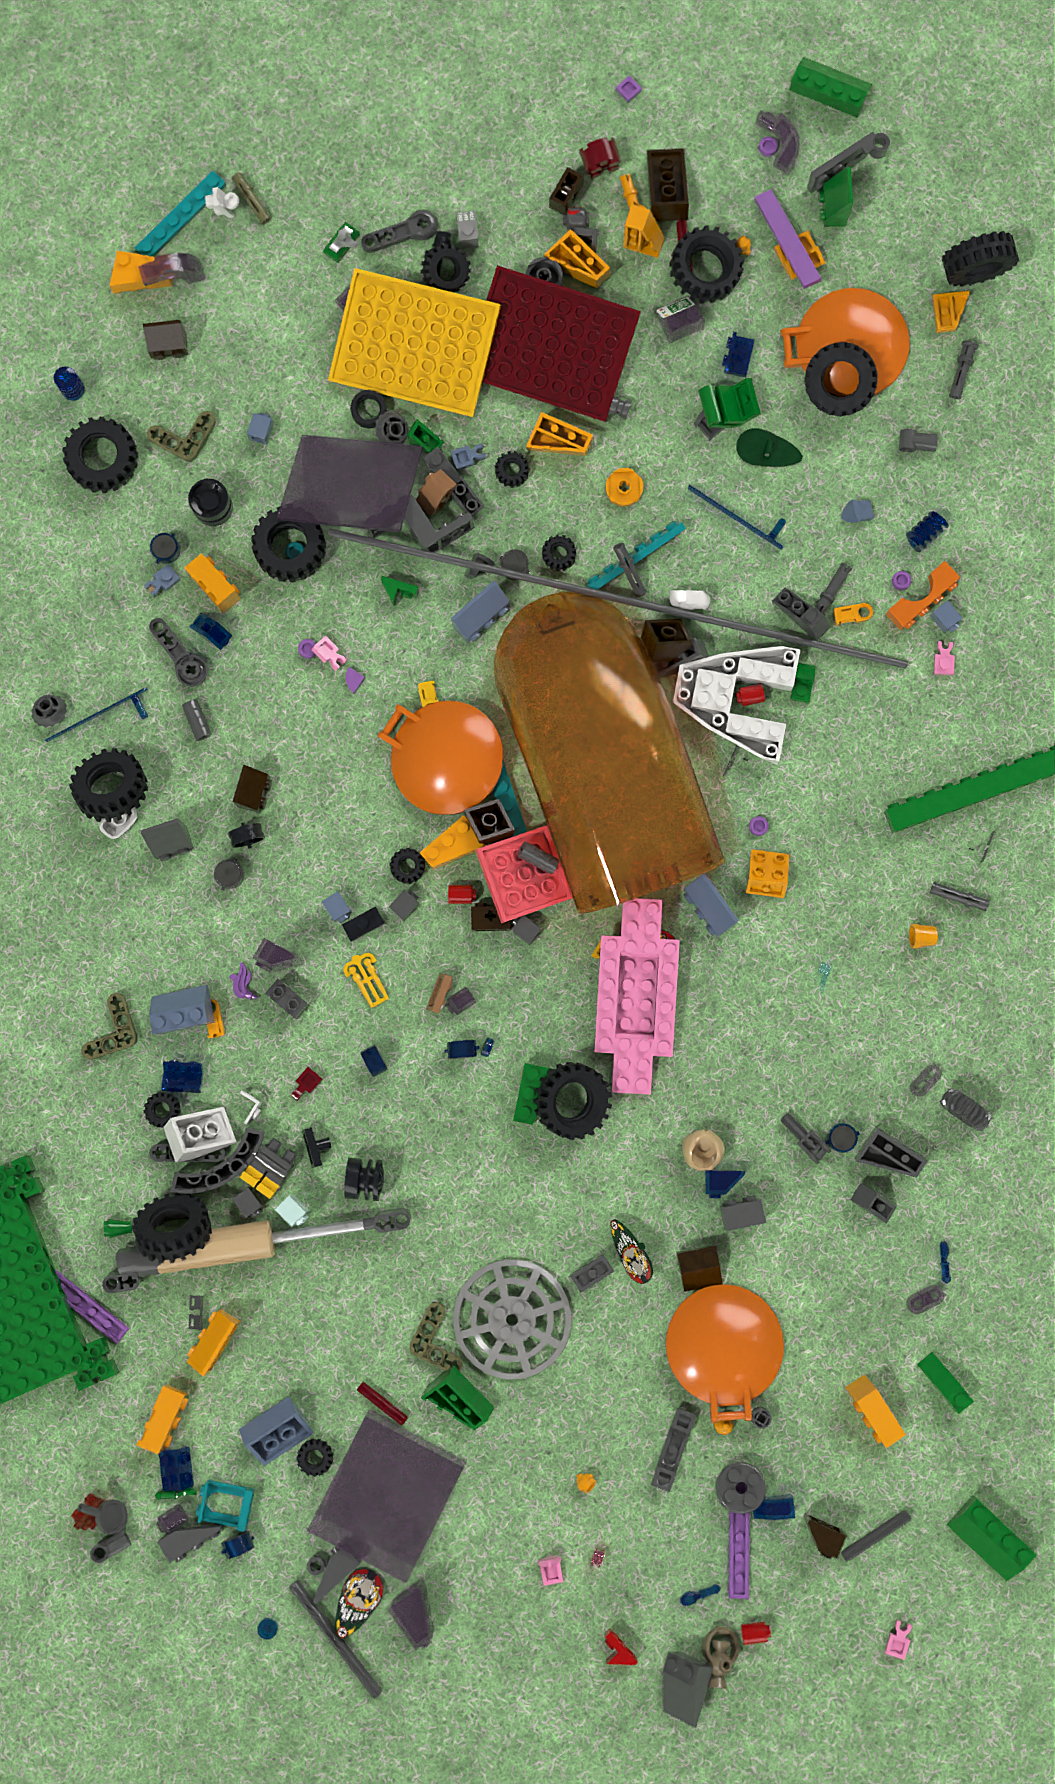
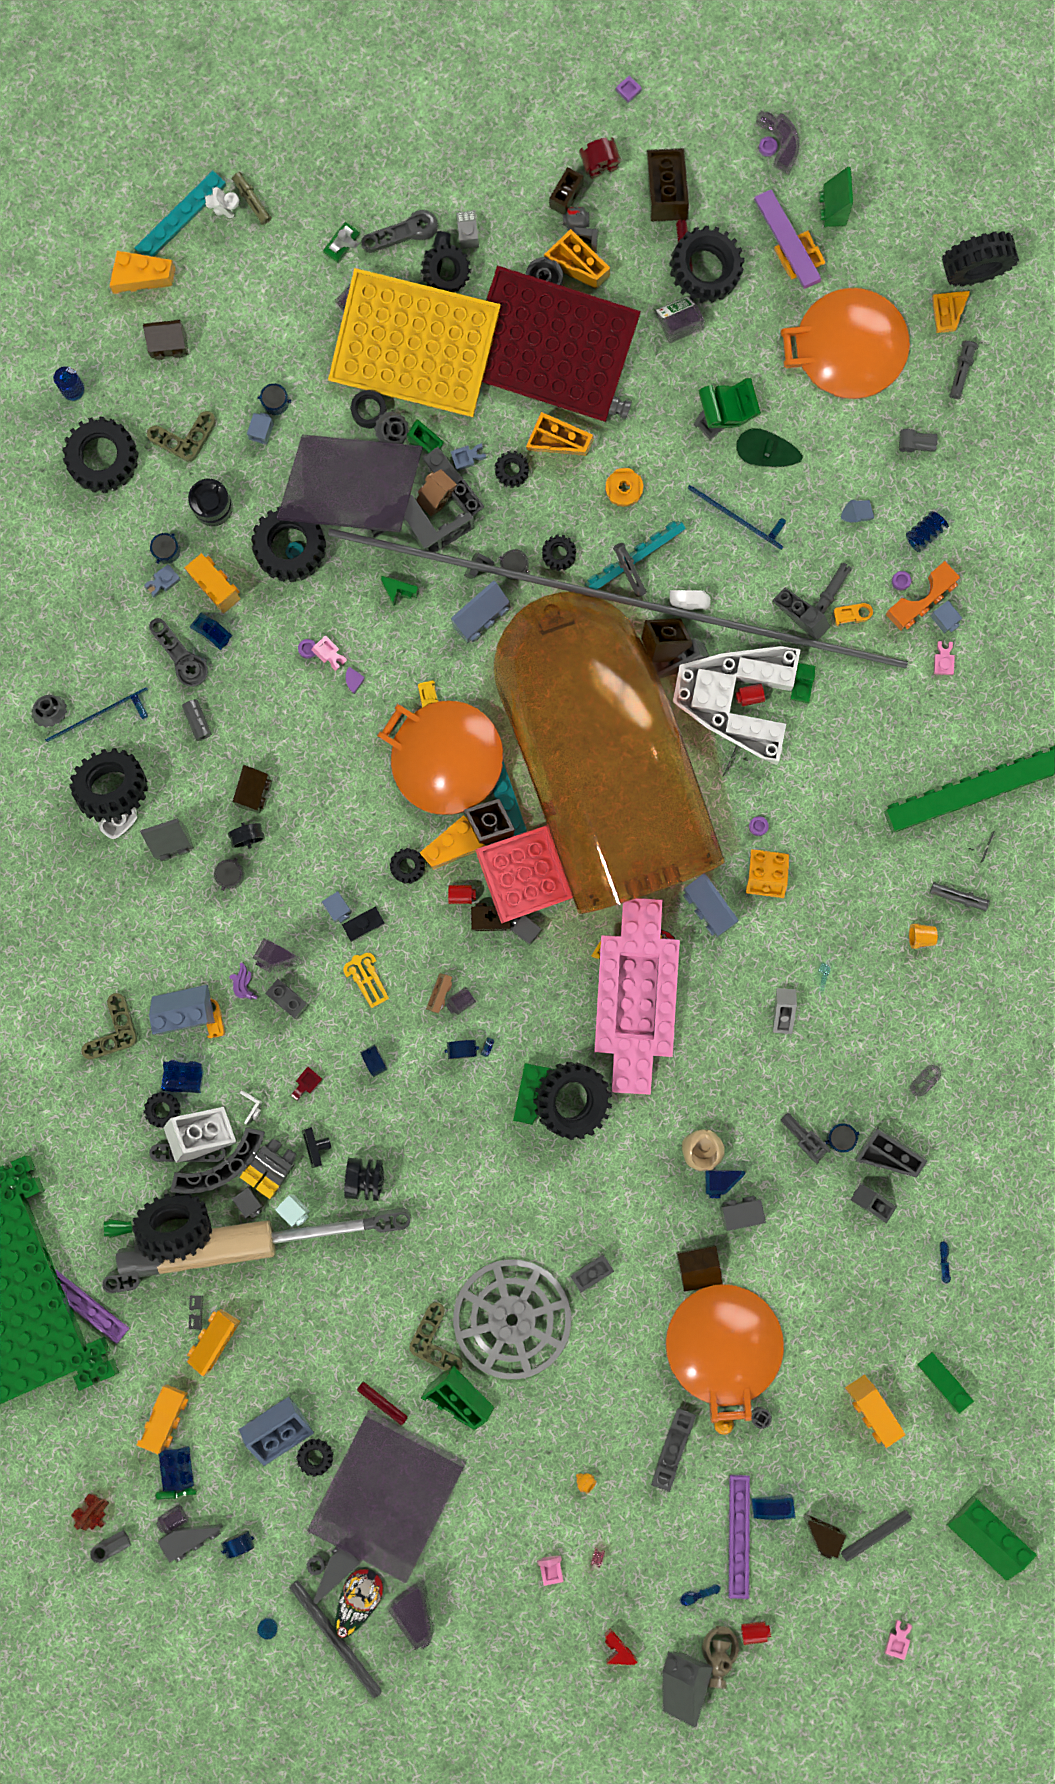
dark grey piece [78,1500,128,1534] -> none
arch [138,253,206,286] -> none
teal panel [196,1480,255,1532] -> none
dark grey brick [389,890,419,921] -> none
dark grey axle [517,841,559,874] -> none
shield [610,1219,653,1284] -> none
light orange pin [619,174,639,210] -> none
light orange wedge [623,204,665,258] -> none
dark grey plate [715,1462,766,1514] -> none
clear blue bracket [722,331,755,378] -> none
light orange plate [735,235,751,255] -> none
green slope [789,57,872,118] -> none
black tyre [804,342,878,417] -> none
dark grey hinge [807,132,890,194] -> none
plate [906,1285,944,1314] -> none
dark grey gear [940,1089,992,1131] -> none
none -> piece [258,383,292,415]
none -> light grey slope [773,988,797,1034]

